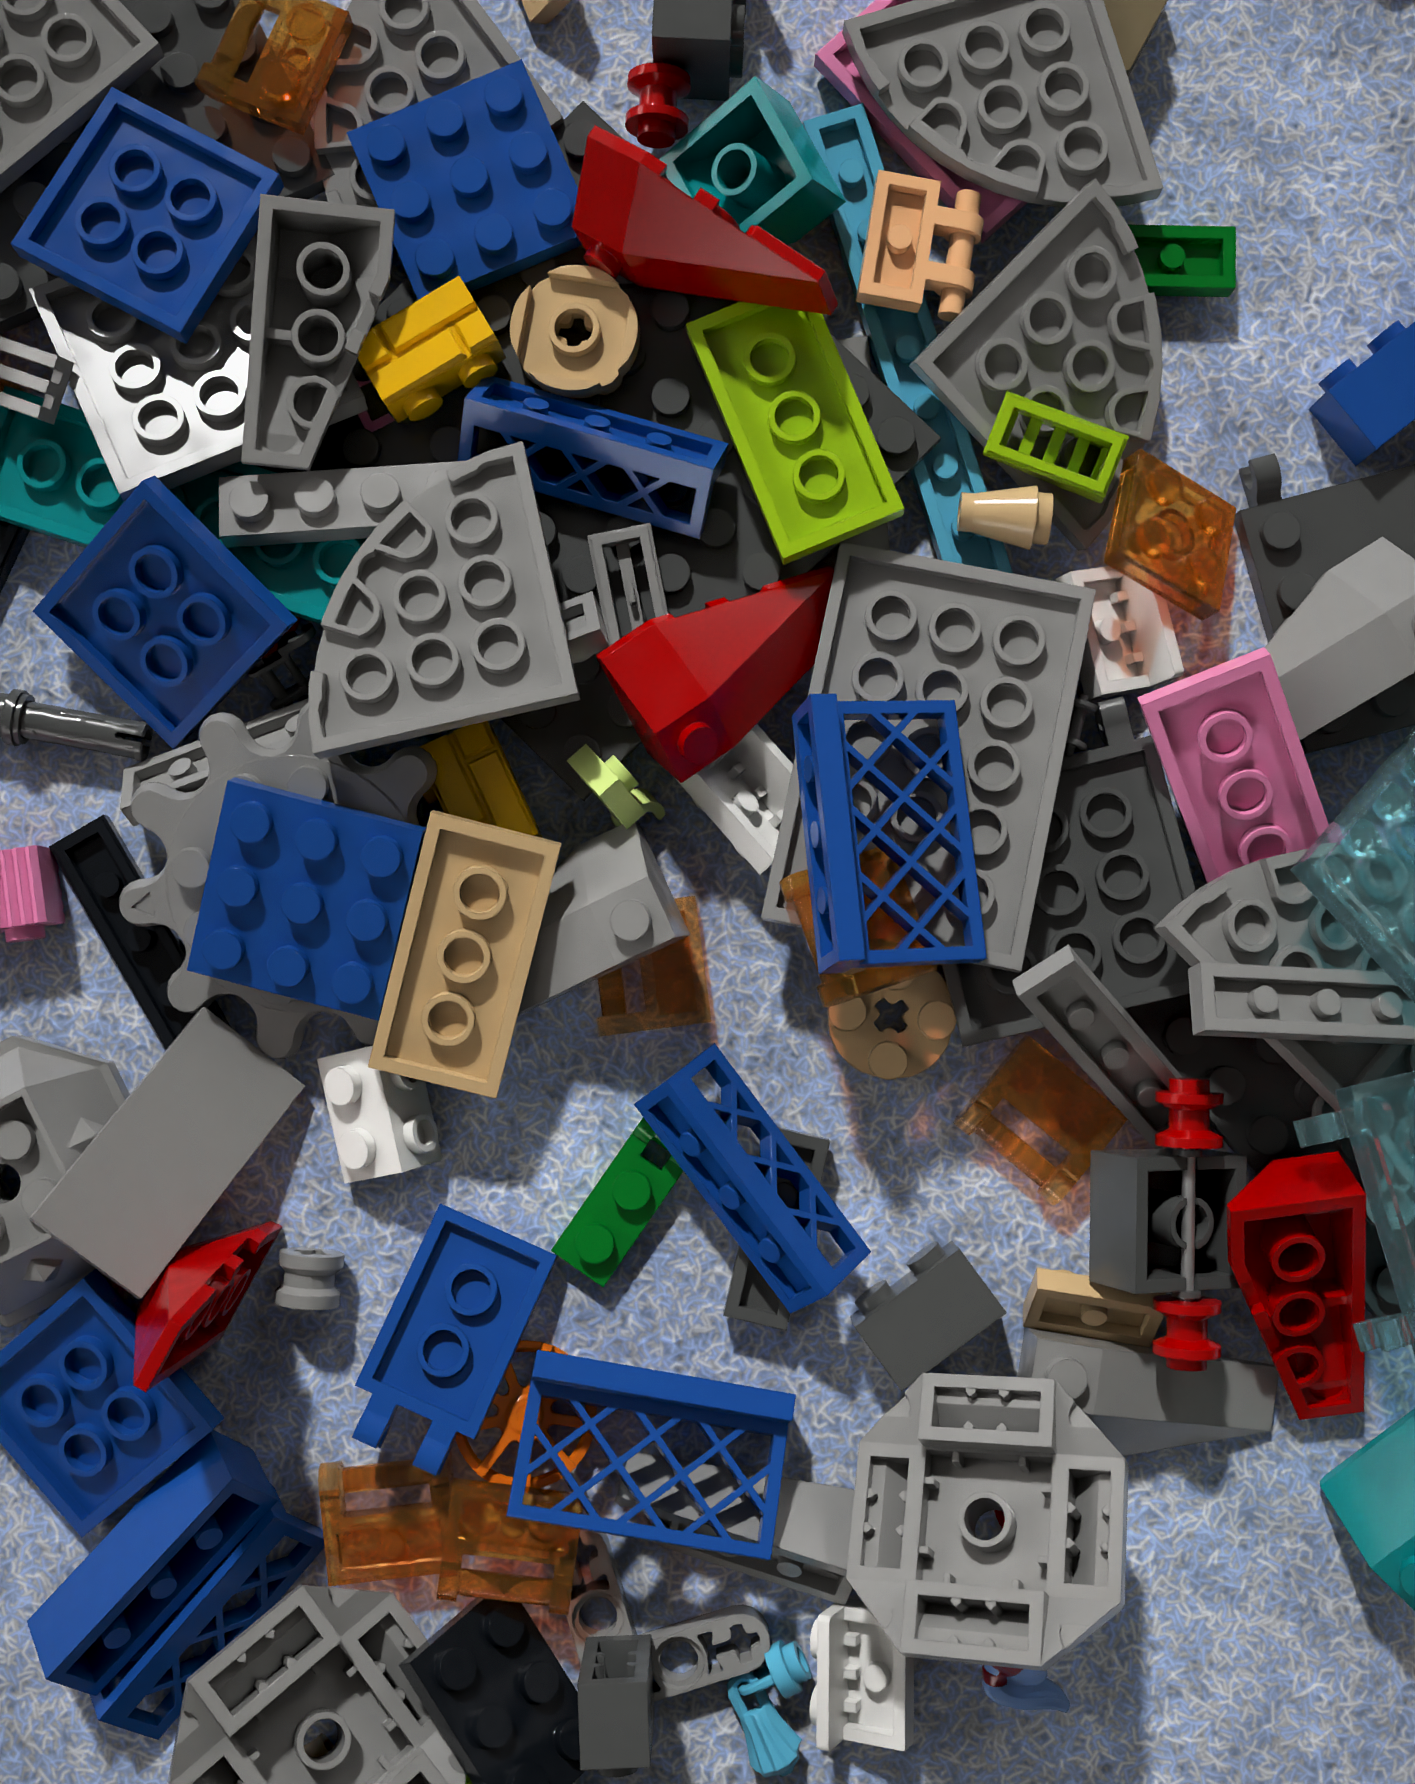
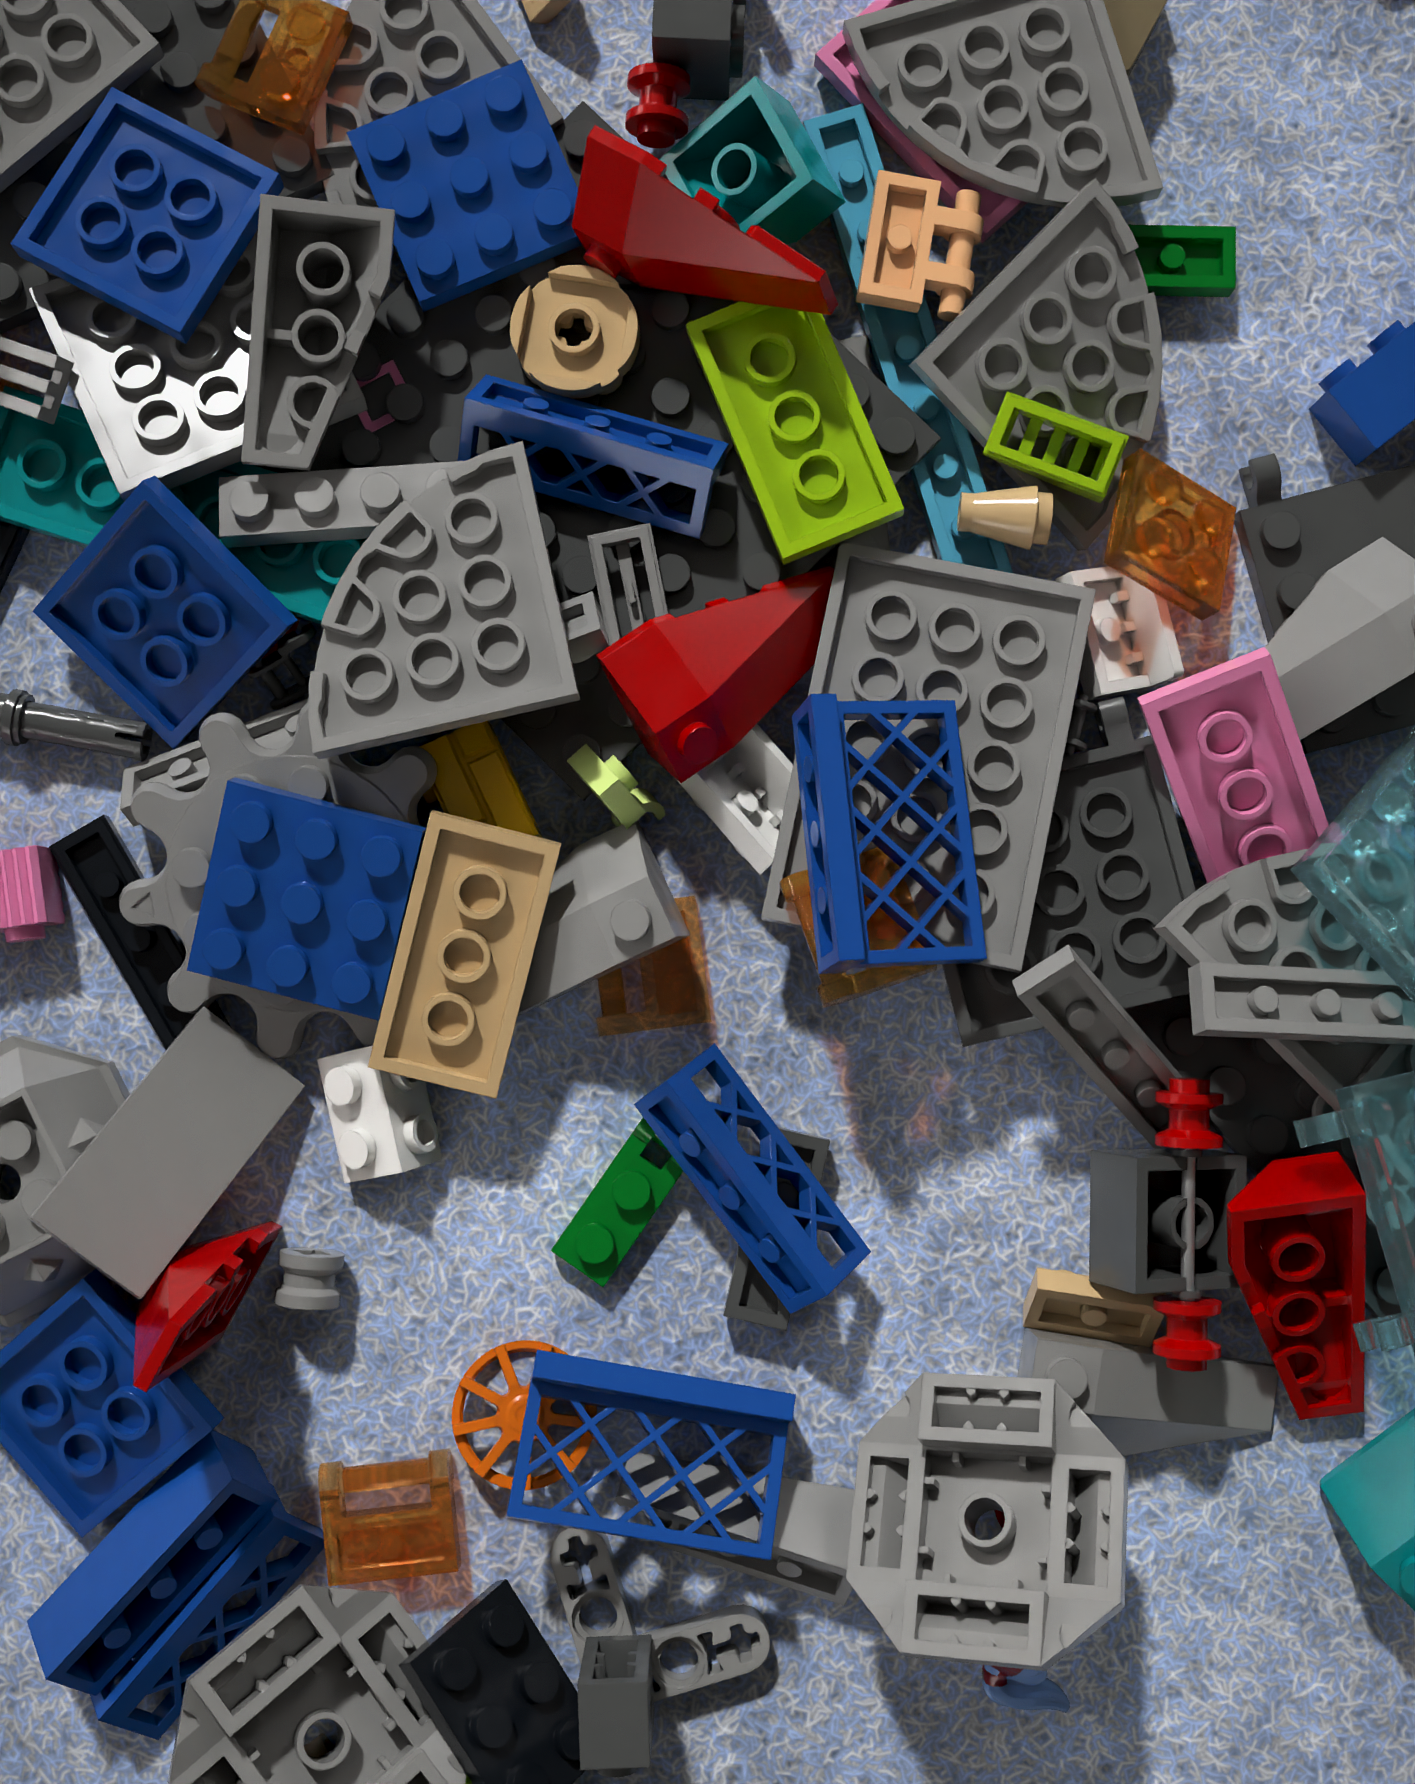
blue tile [352,1203,558,1476] -> none
yellow brick [358,276,506,423] -> none
clear orange plate [437,1478,583,1616] -> none
medium azure piece [727,1640,812,1778] -> none
white bracket [809,1599,914,1752] -> none
tan plate [827,965,956,1080] -> none
dark grey brick [850,1241,1007,1392] -> none
clear orange plate [953,1035,1128,1206] -> none

